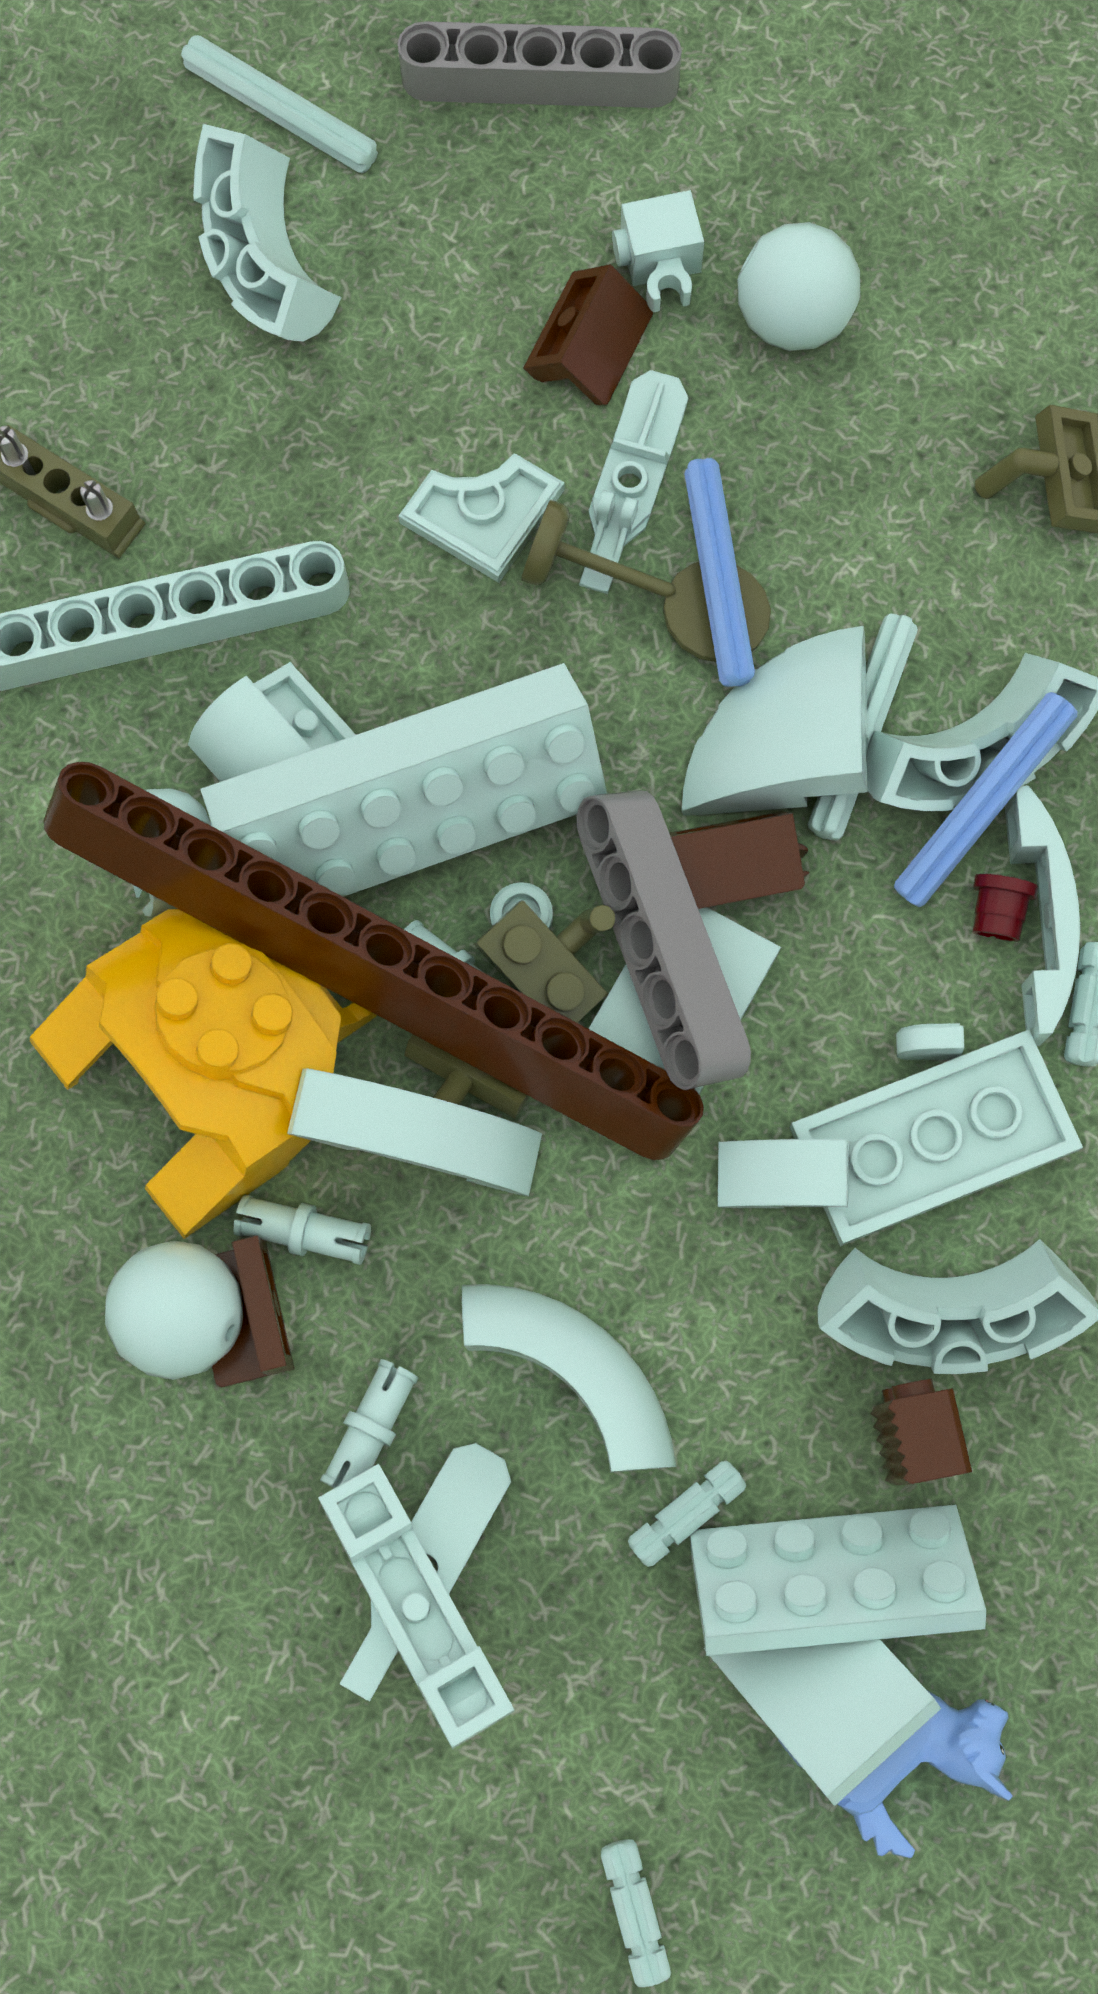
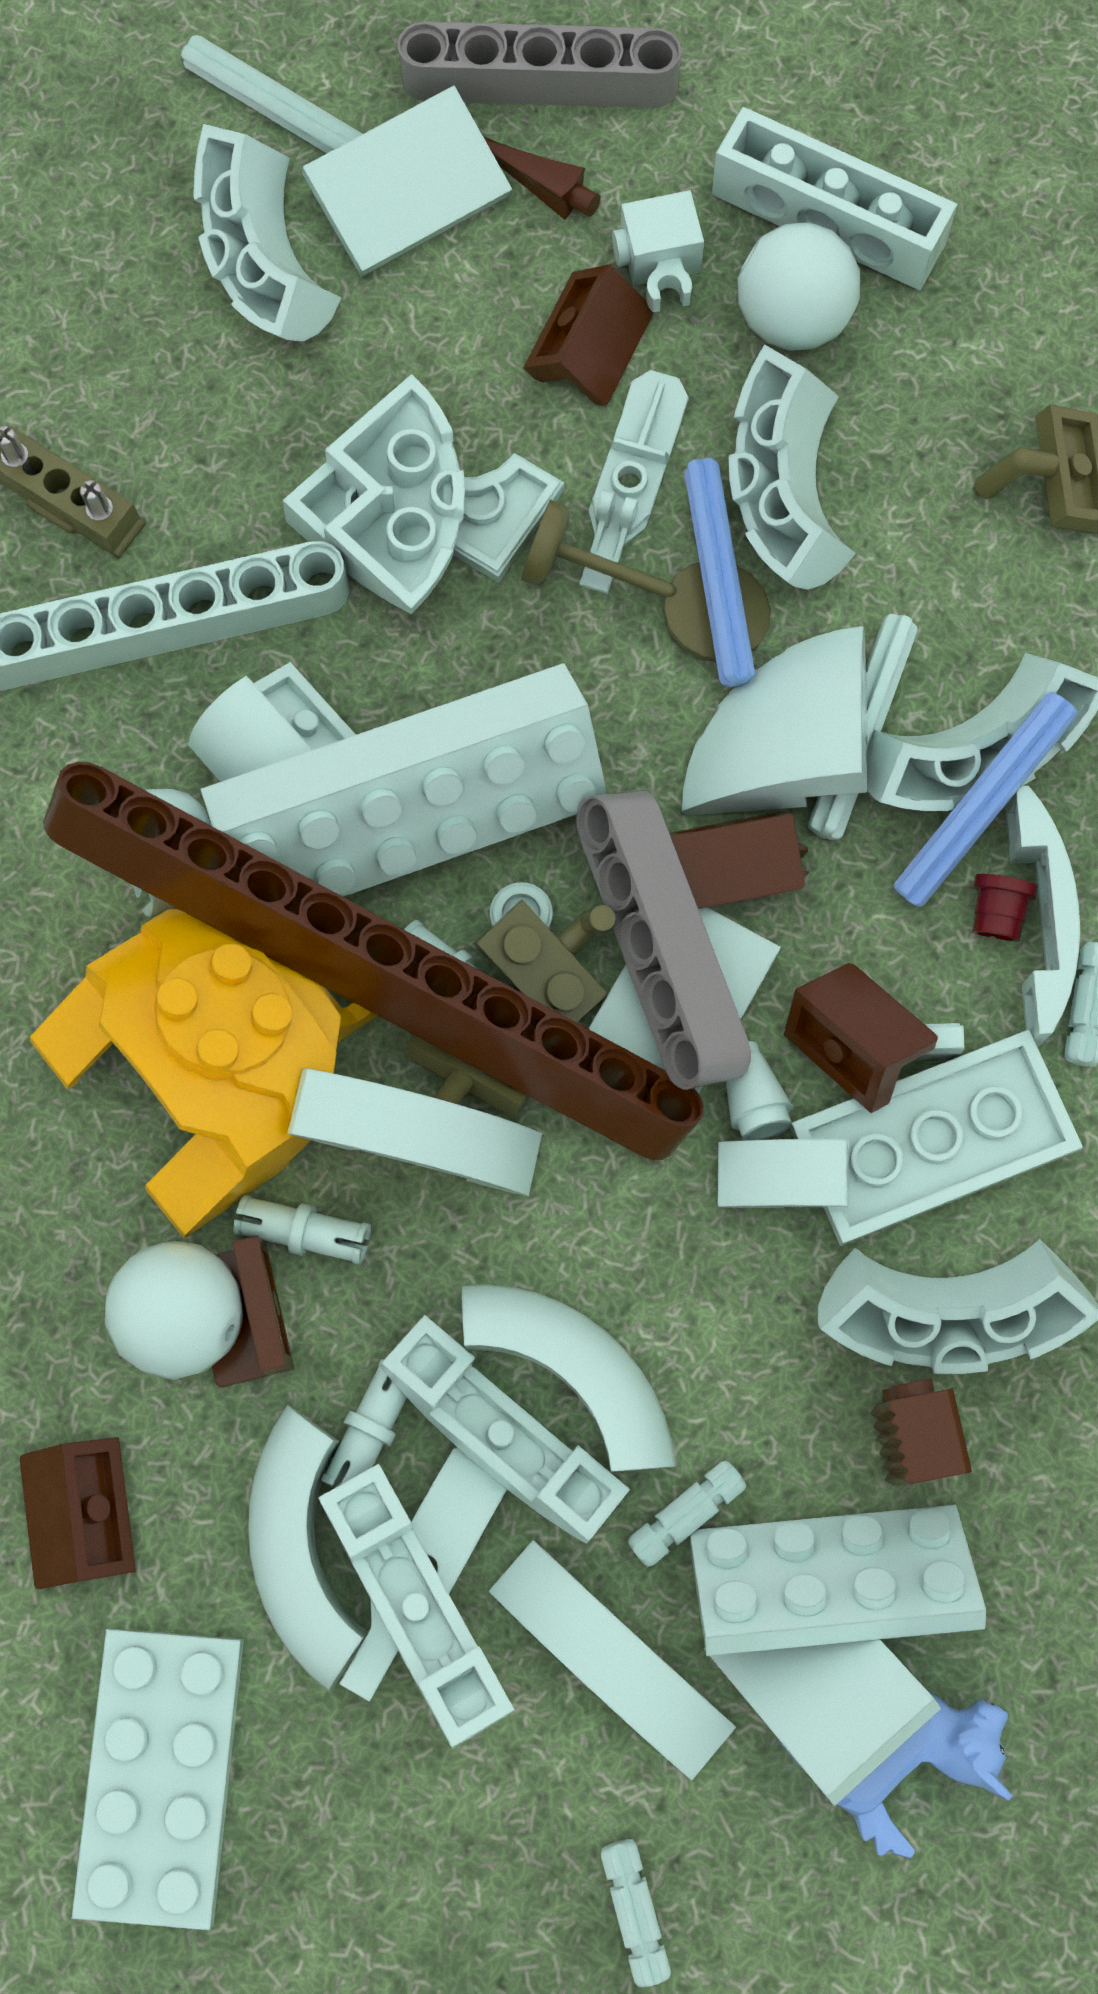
none -> reddish brown panel [20,1437,136,1589]
none -> light aqua plate [71,1628,244,1930]
none -> light aqua brick [248,1404,368,1692]
none -> light aqua brick [283,374,465,614]
none -> light aqua tile [302,85,513,277]
none -> light aqua slope [380,1315,630,1544]
none -> reddish brown piece [483,136,601,220]
none -> light aqua slope [489,1540,736,1780]
none -> light aqua brick [712,107,957,291]
none -> light aqua cone [725,1041,793,1141]
none -> light aqua brick [729,344,856,590]
none -> reddish brown panel [784,963,938,1113]

